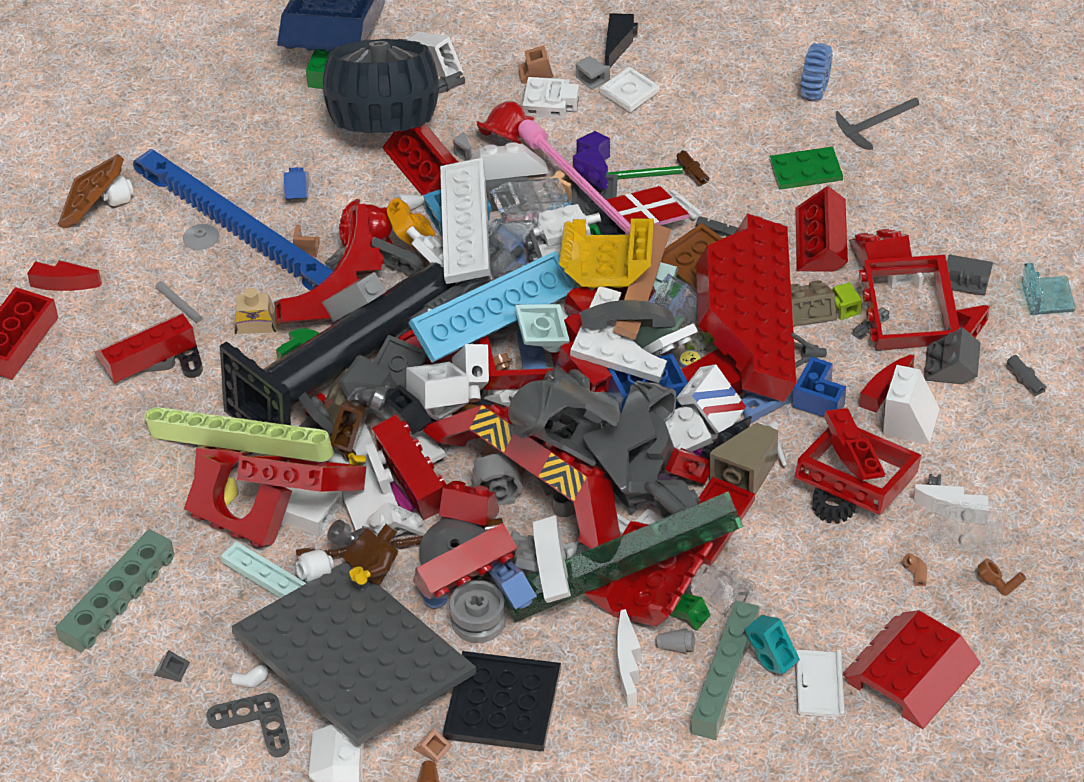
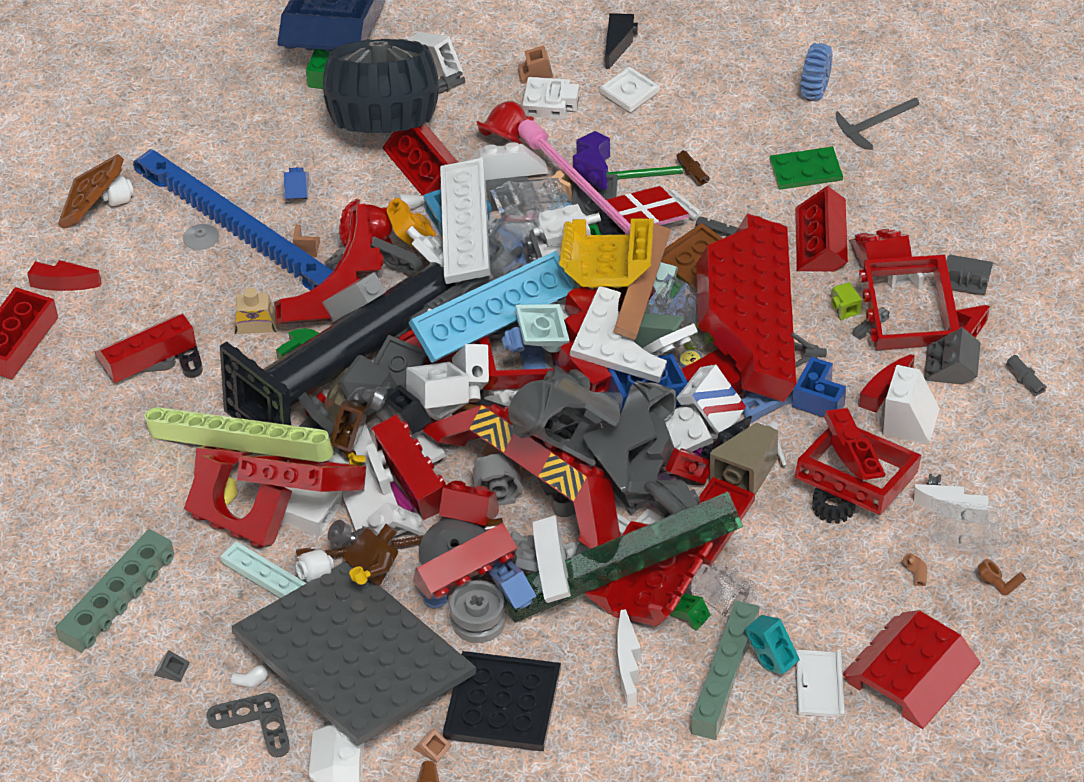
light grey bar [155,281,203,324] -> none
light grey slope [453,132,472,161] -> none
nougat plate [493,353,512,370] -> none
light grey window [576,55,610,90] -> none
dark grey slope [580,300,676,329] -> none
light grey cone [657,628,695,653] -> none
dark tan bracket [791,280,837,326] -> none
clear light blue bracket [1022,263,1075,315] -> none
none -> medium blue plate [502,327,525,353]

